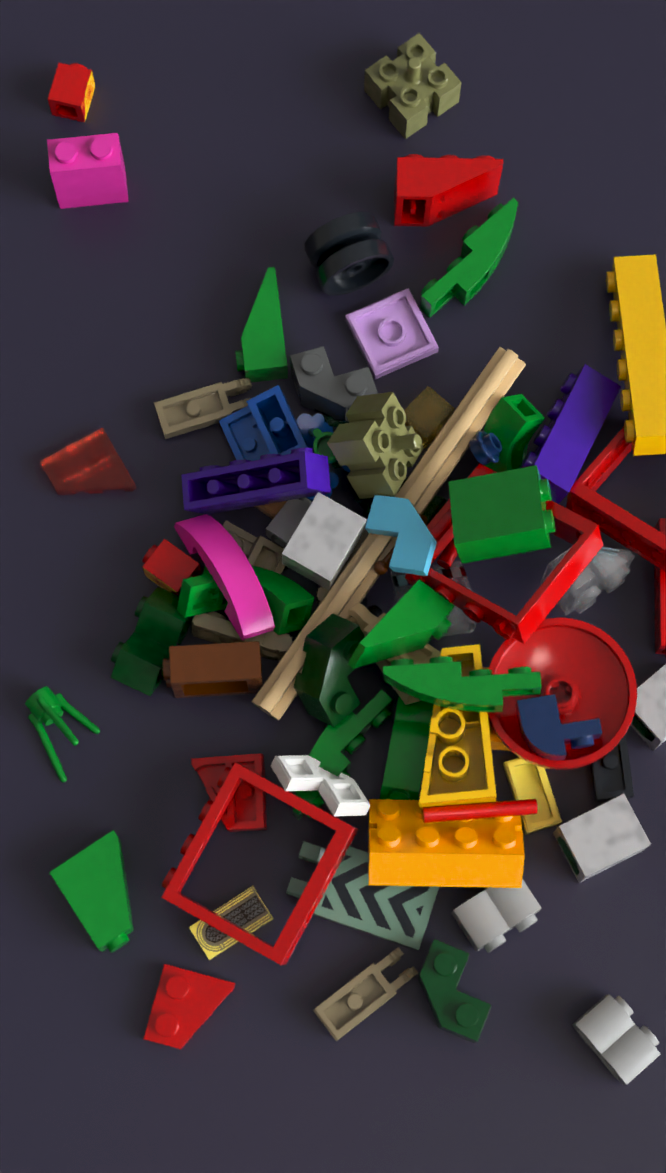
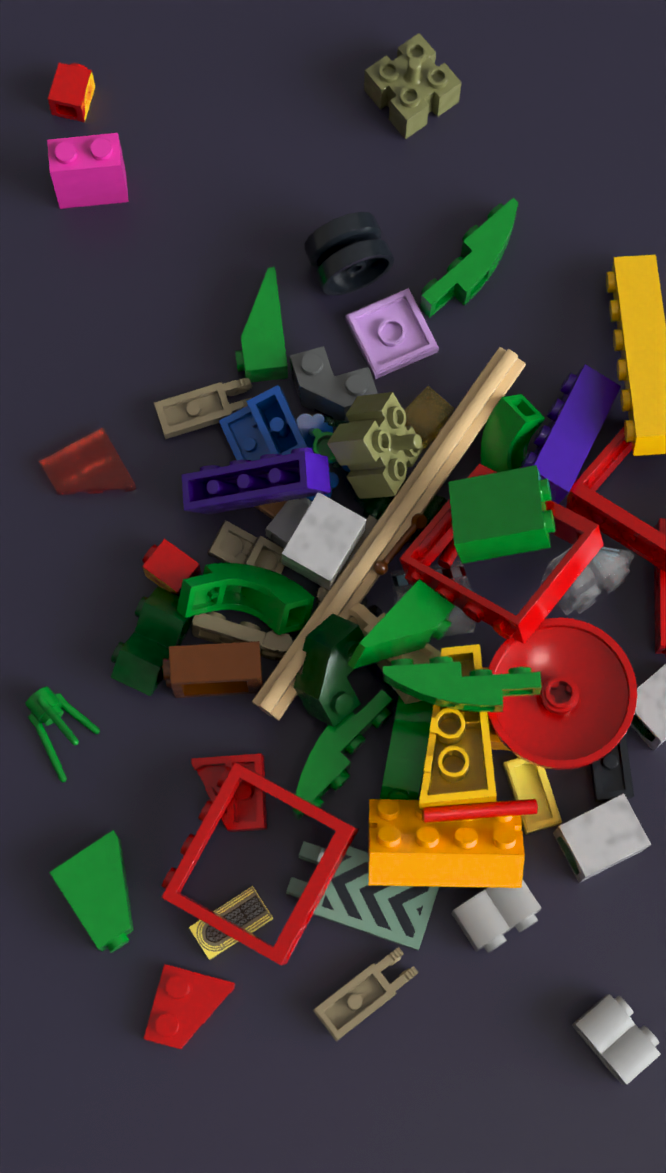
dark pink slope [174,514,275,640] -> none
white tile [271,755,371,816] -> none
medium azure tile [365,495,437,576] -> none
red slope [394,154,503,227] -> none
dark green brick [418,939,492,1043] -> none
dark blue plate [469,431,502,465] -> none
dark blue brick [515,694,602,760] -> none

